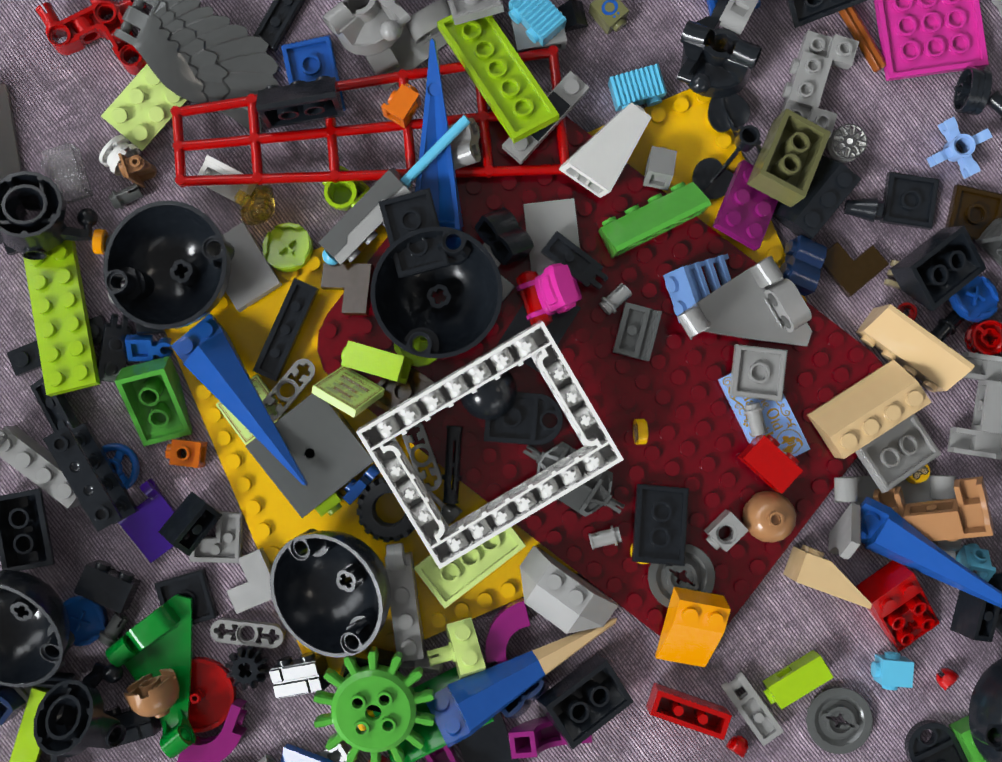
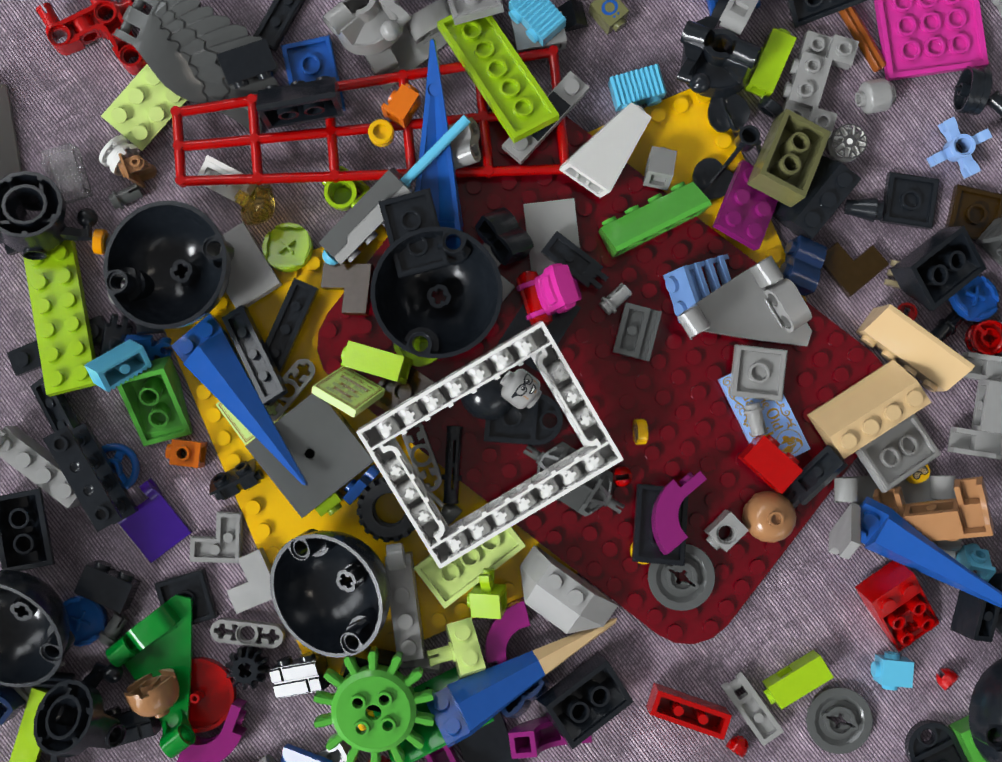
black brick [158,491,222,556] -> none
light grey pin [588,525,622,550] -> none
light orange slope [655,587,731,667] -> none
tan slope [783,544,872,609] -> none
none -> medium azure brick [85,339,152,392]
none -> black hinge [209,458,264,500]
none -> black brick [217,38,277,89]
none -> black plate [222,305,288,406]
none -> yellow tile [368,119,395,147]
none -> lime brick [467,568,508,619]
none -> light grey head [500,369,542,409]
none -> red hinge [612,466,632,487]
none -> magenta arch [651,471,707,555]
none -> lime brick [744,28,797,98]
none -> black tile [758,96,784,119]
none -> black hinge [783,445,848,508]
none -> light grey head [855,78,896,114]

